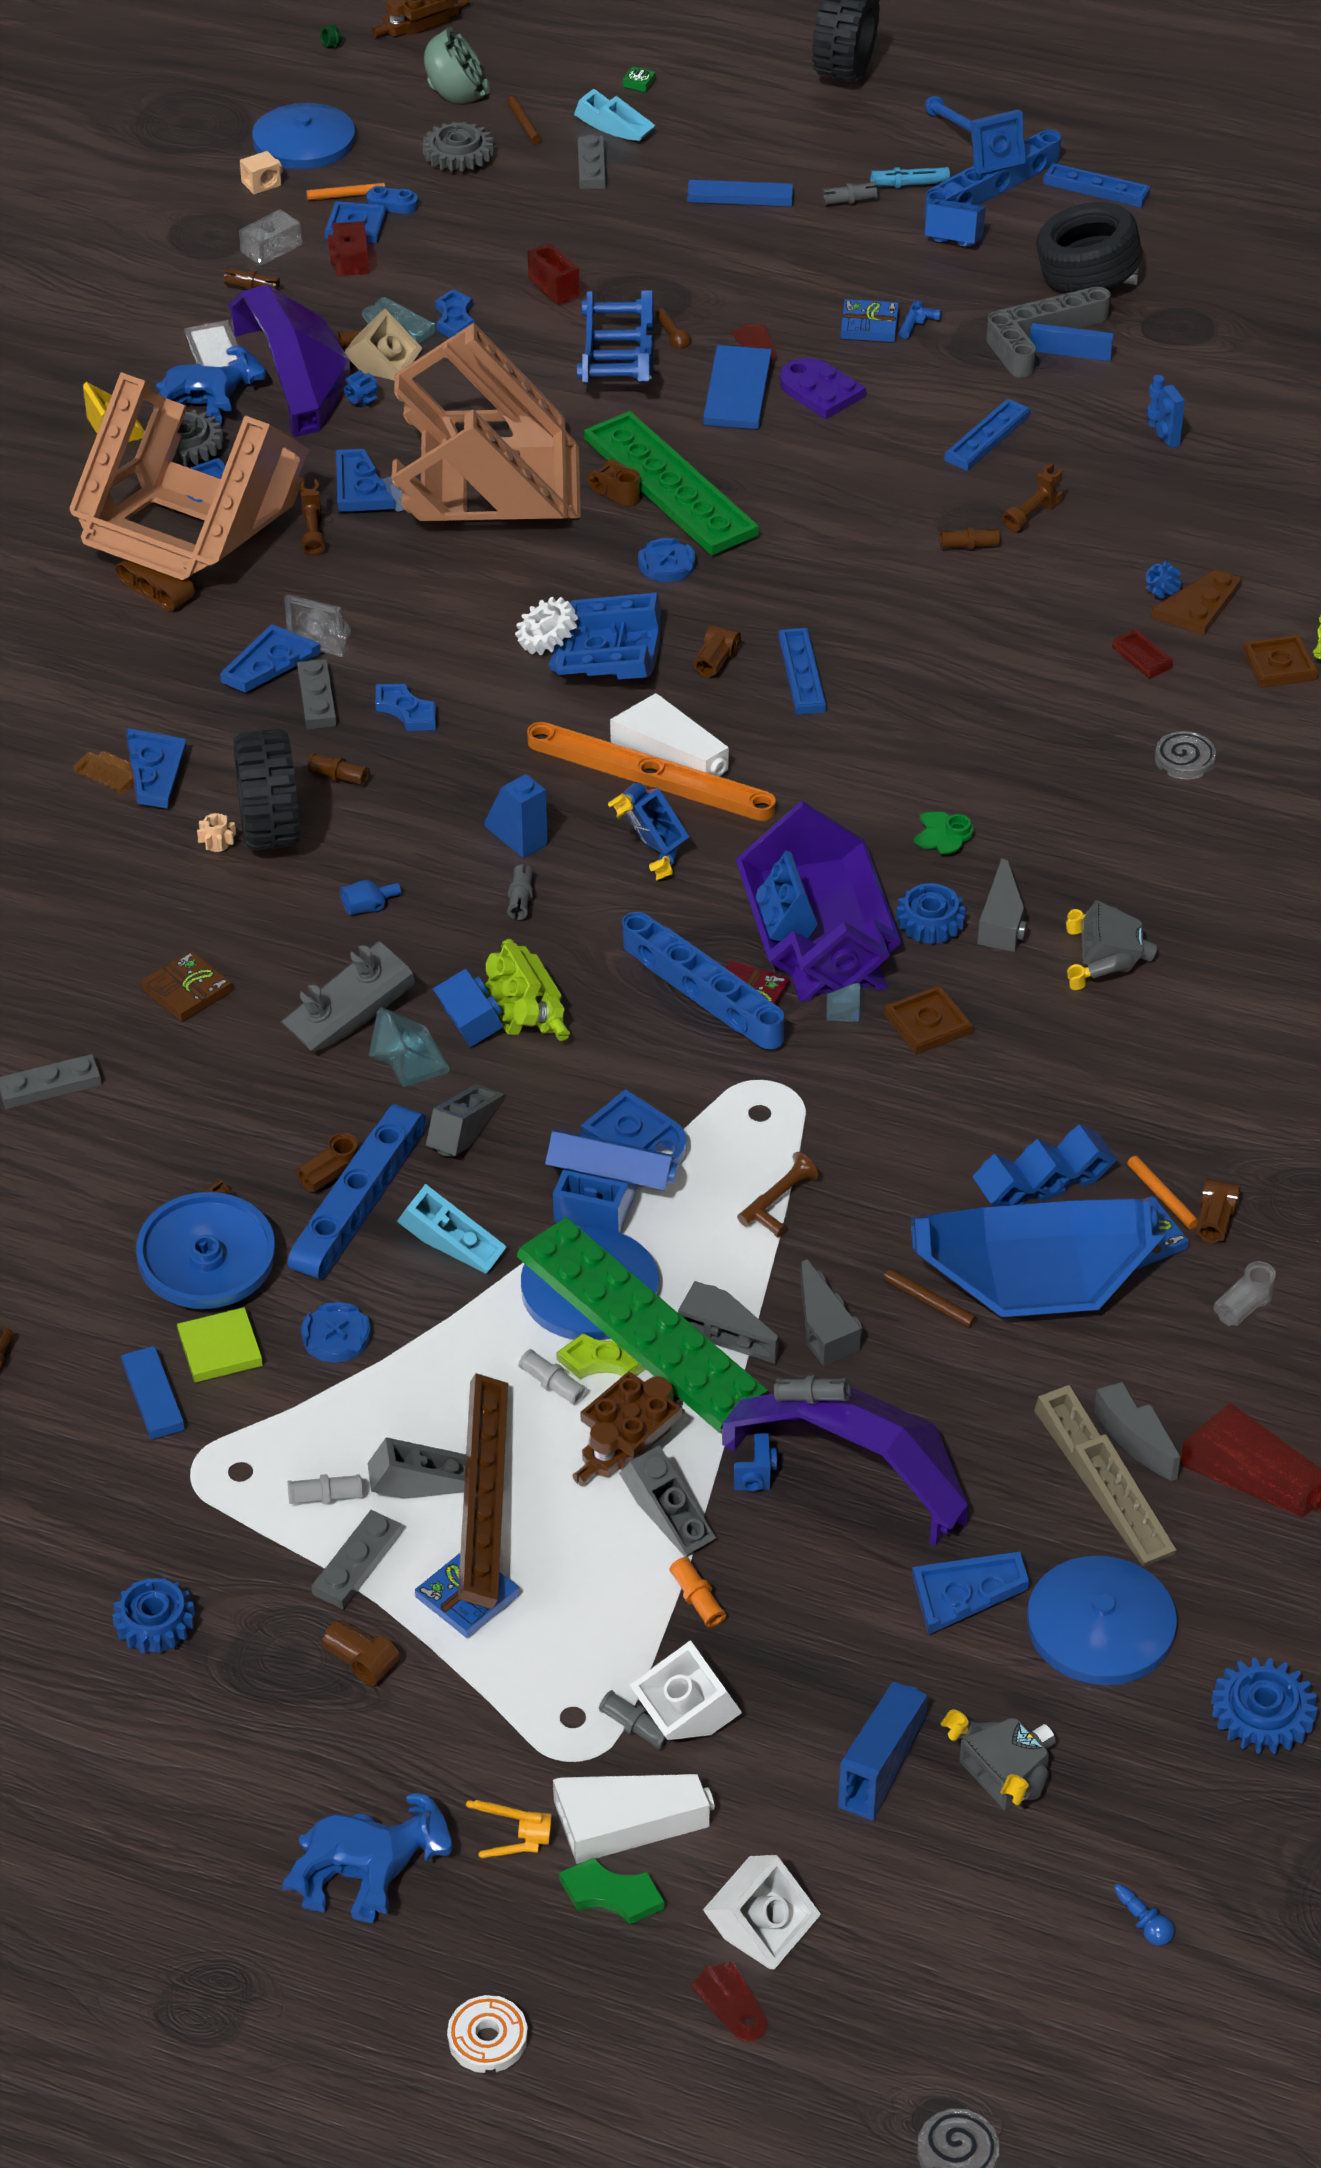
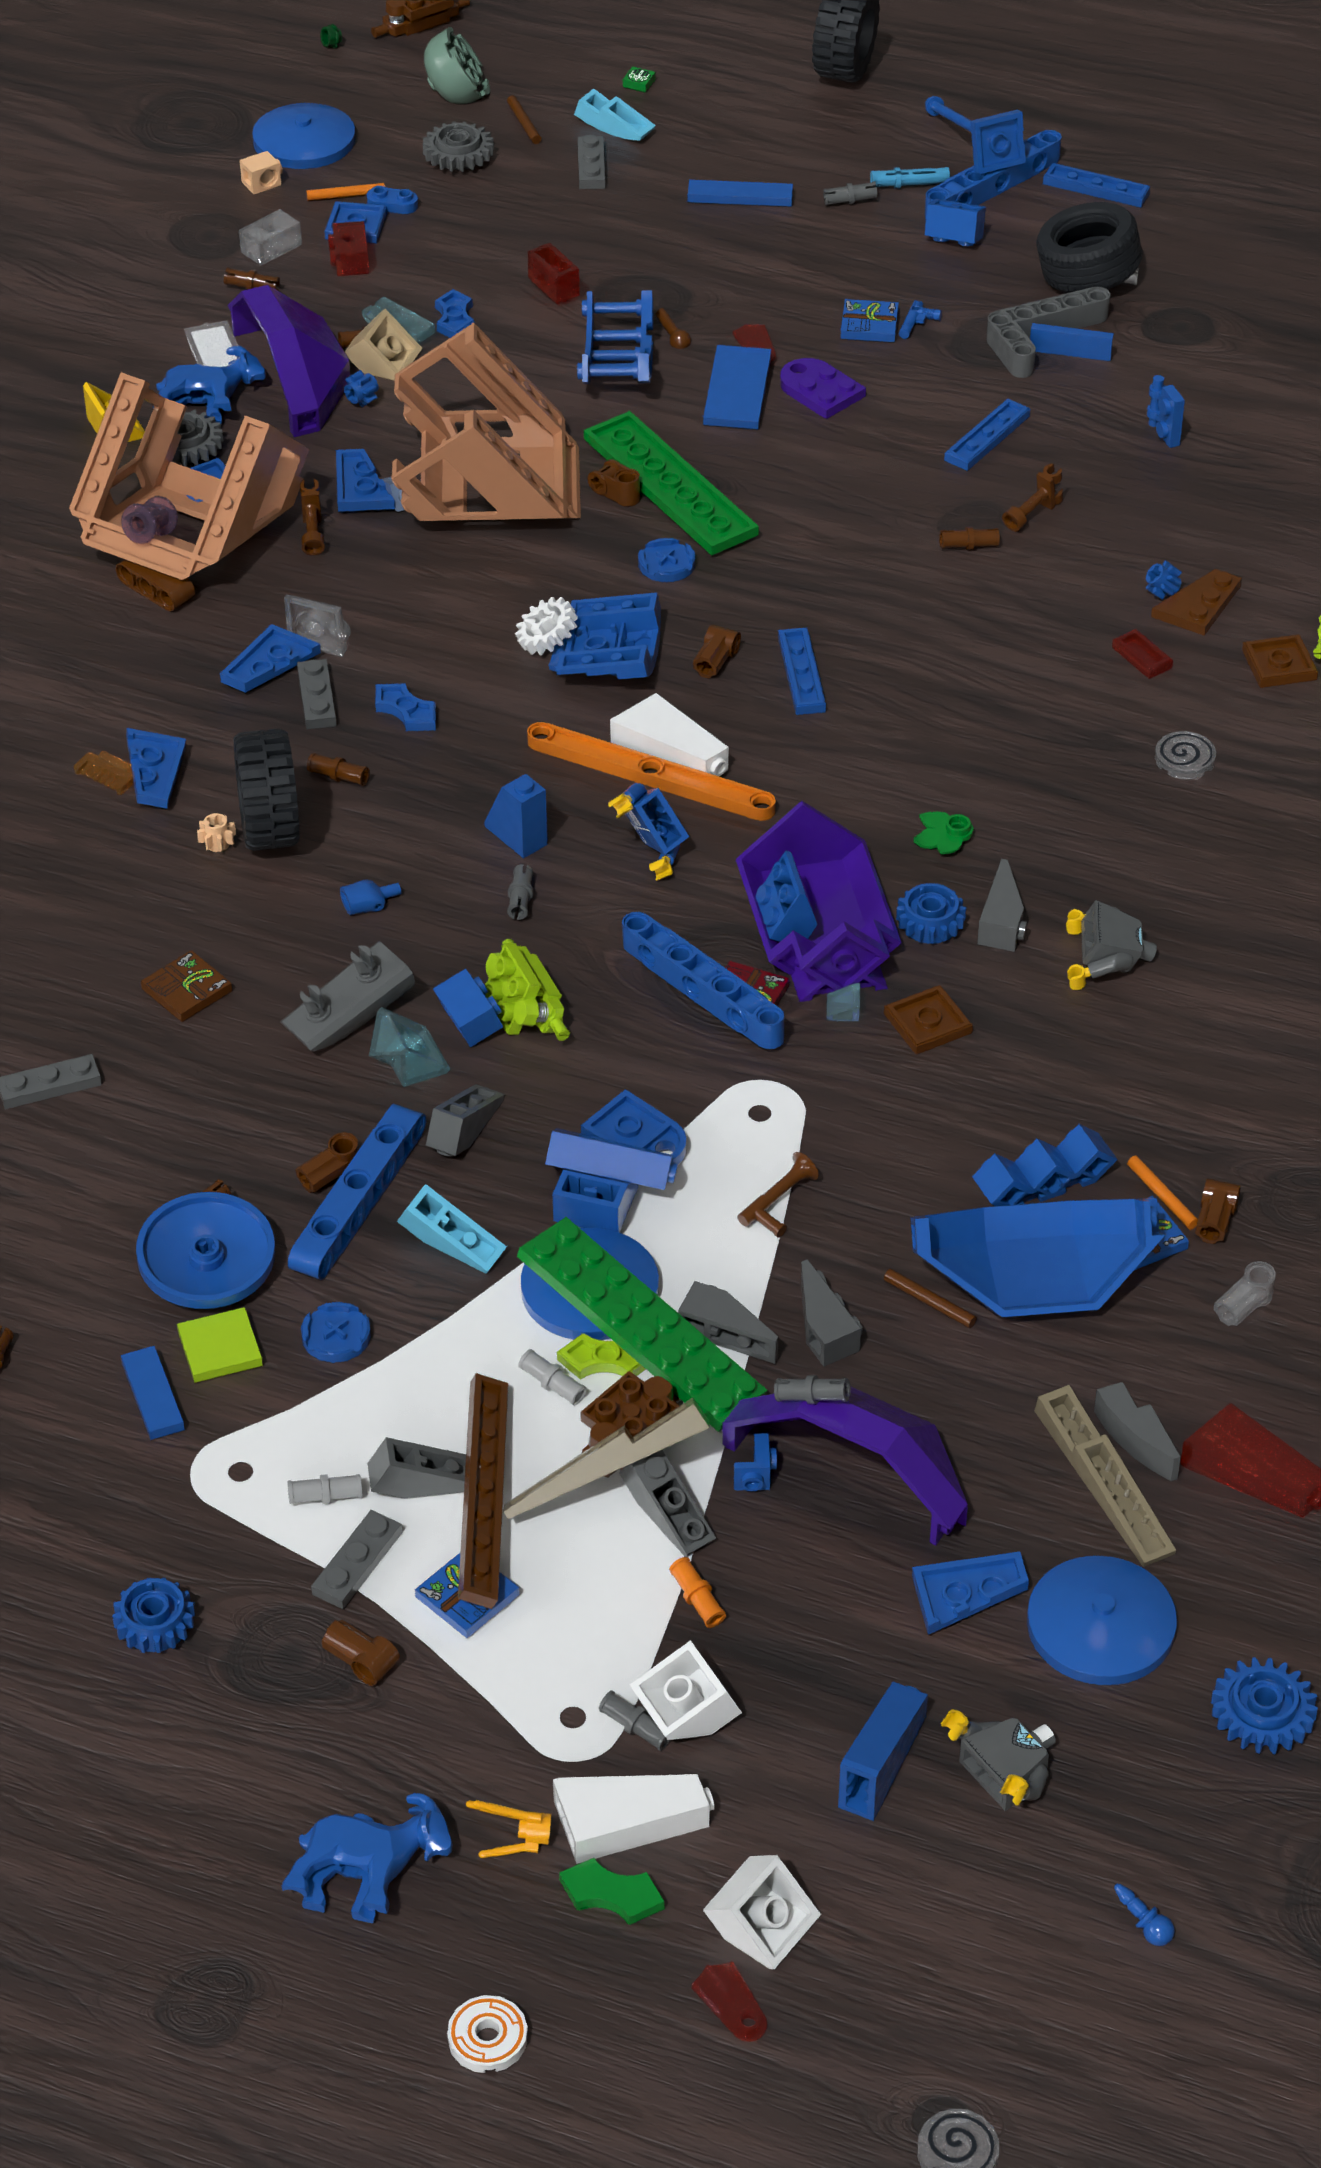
none -> clear purple hose [121,496,178,544]
none -> slope [503,1398,710,1519]

